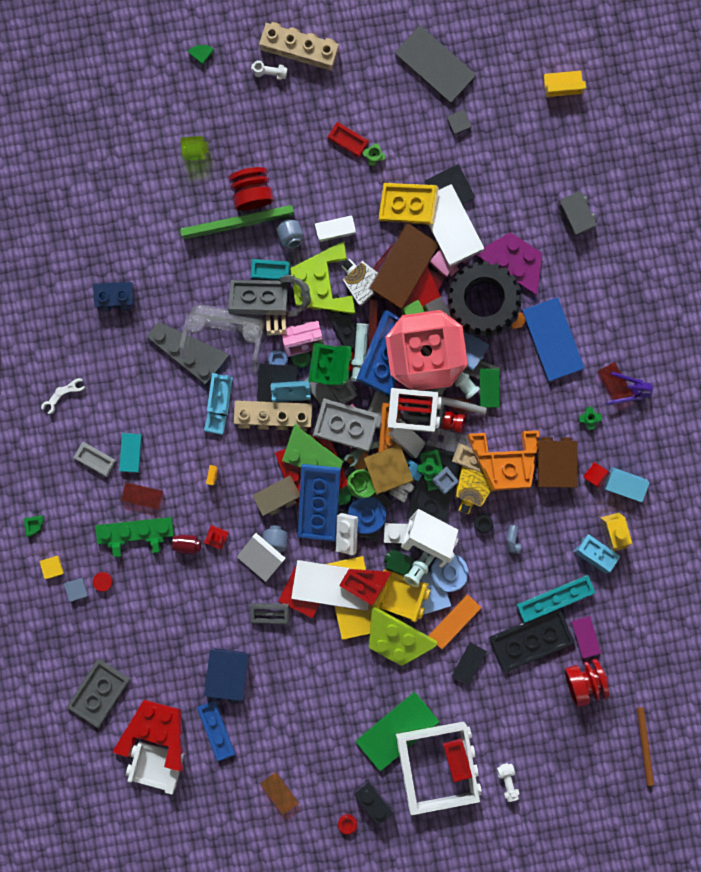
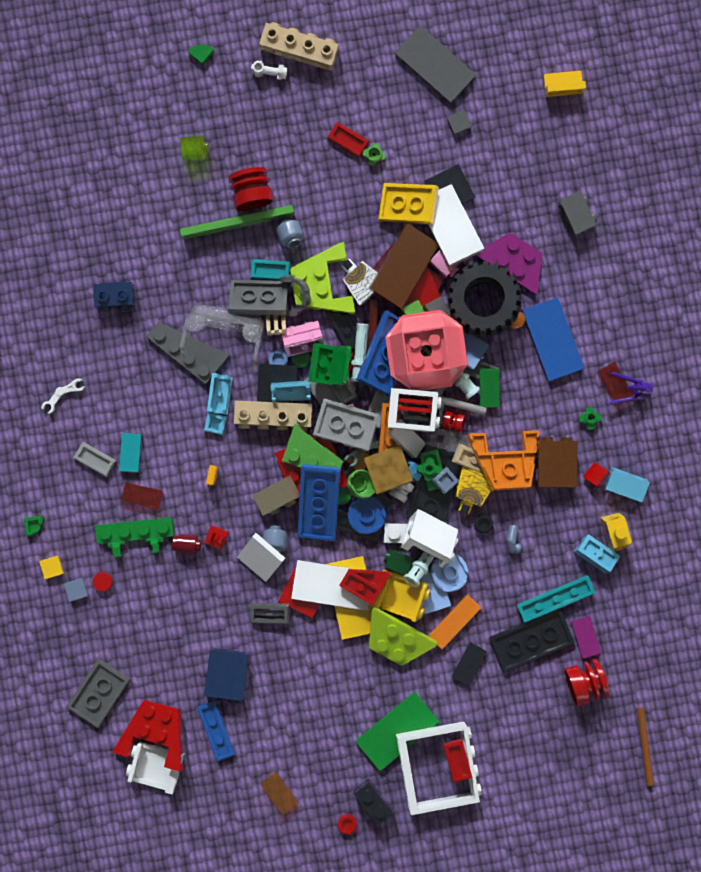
white slope [315,216,356,242] -> none
white plate [336,513,358,555] -> none
white bar [496,763,520,802] -> none

